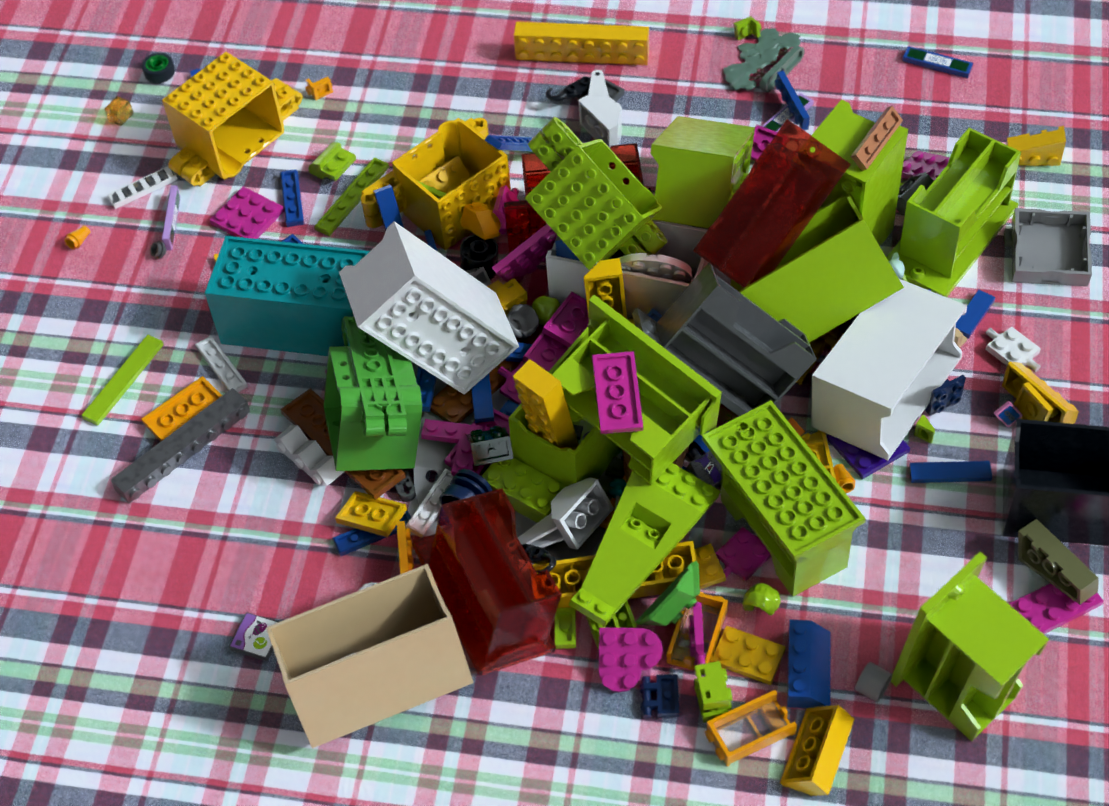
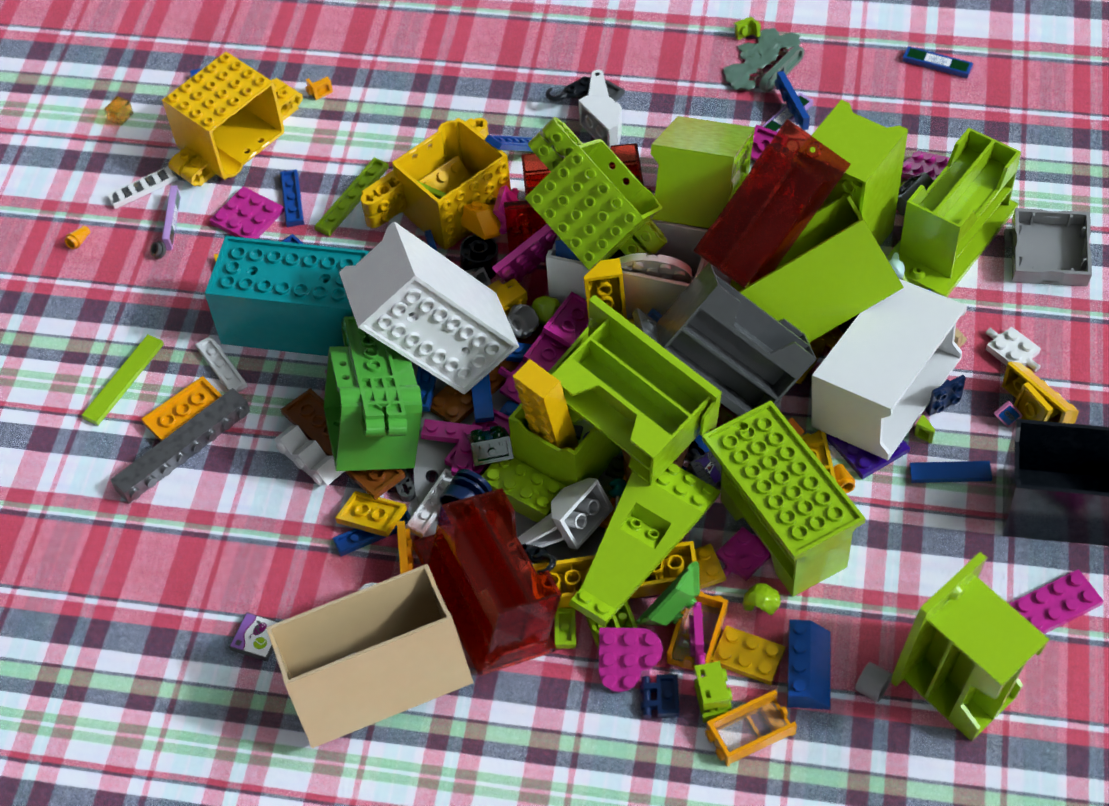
black wheel [142,53,175,83] -> none
lime brick [309,142,356,181] -> none
blue tile [373,185,404,231] -> none
yellow brick [514,21,649,65] -> none
dark pink plate [592,351,643,434] -> none
yellow slope [780,705,855,796] -> none
nougat plate [851,106,903,171] -> none
blue tile [956,290,996,339] -> none
yellow wedge [1006,126,1066,166] -> none
olive wedge [1018,519,1099,605] -> none

